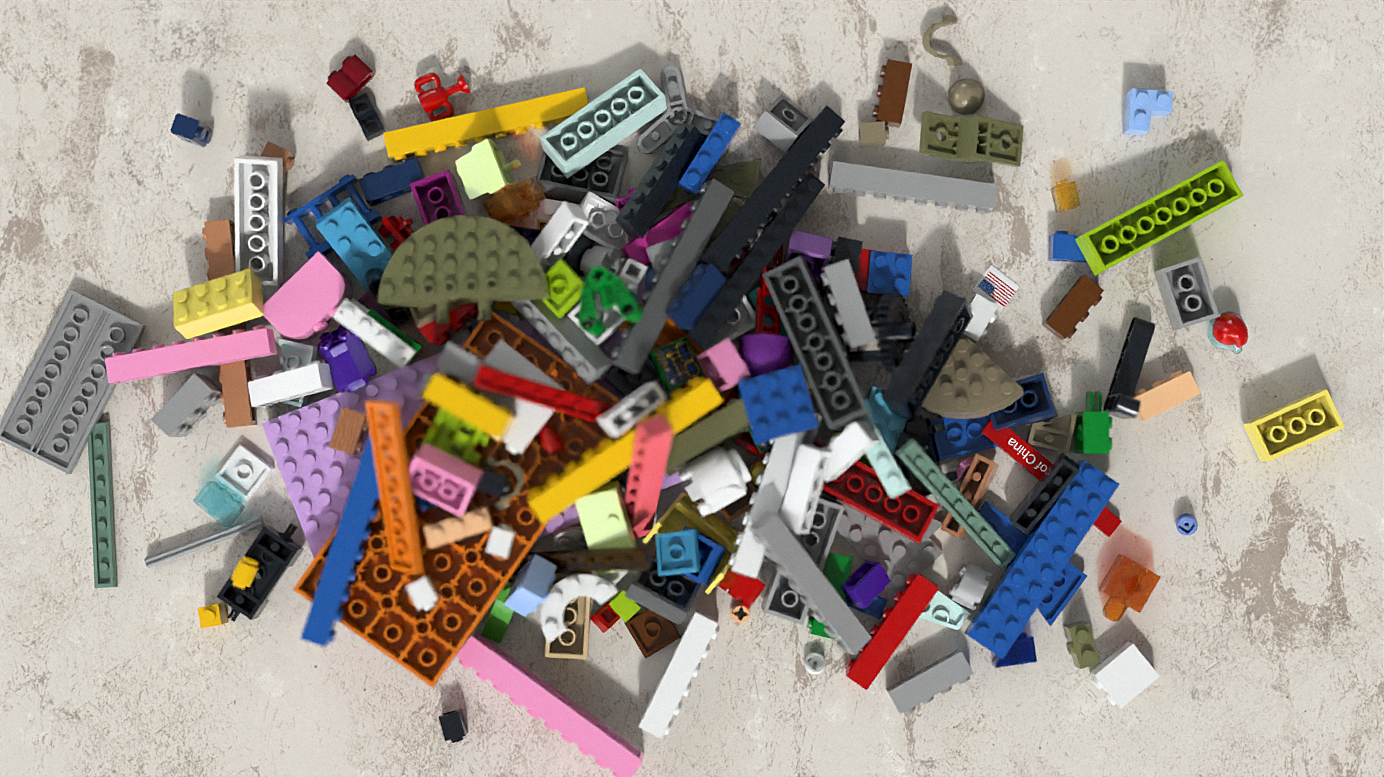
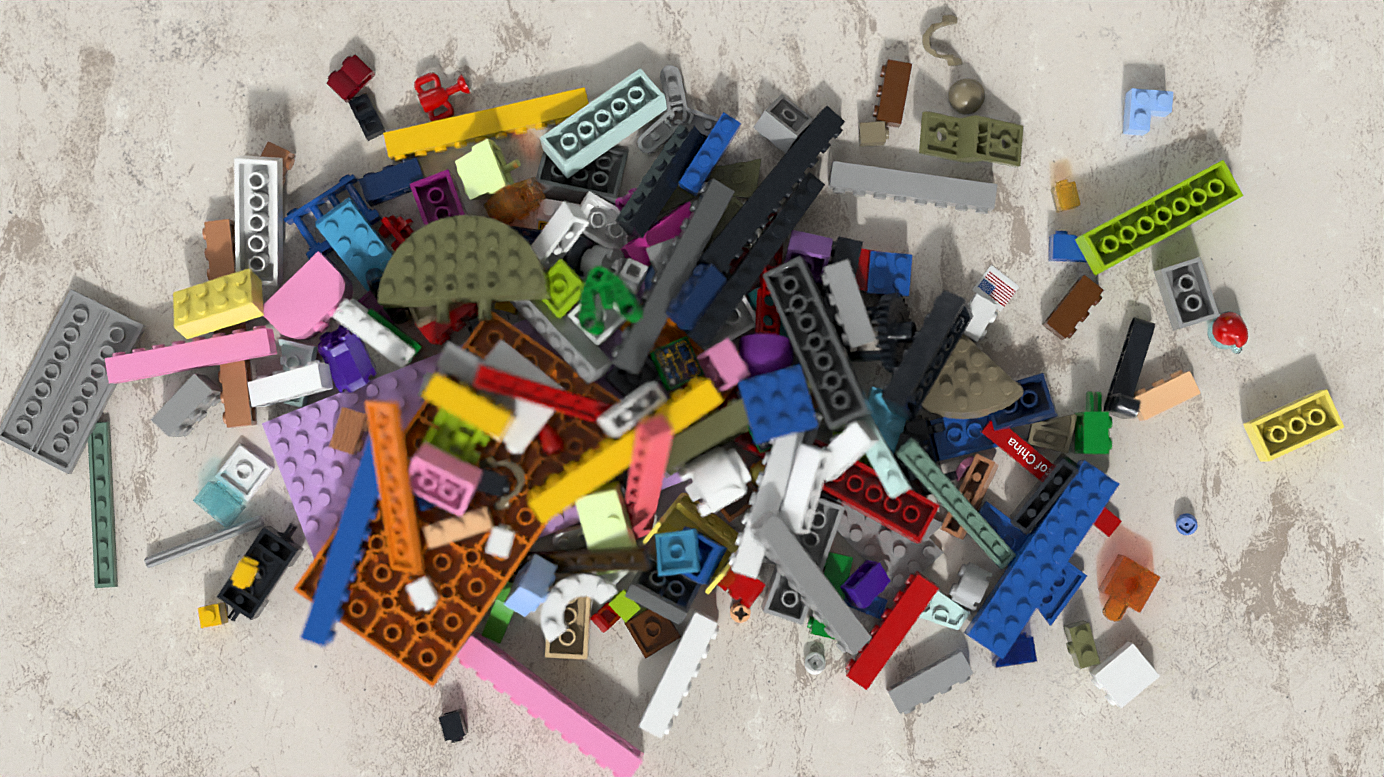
dark blue brick [170,113,212,147] -> none

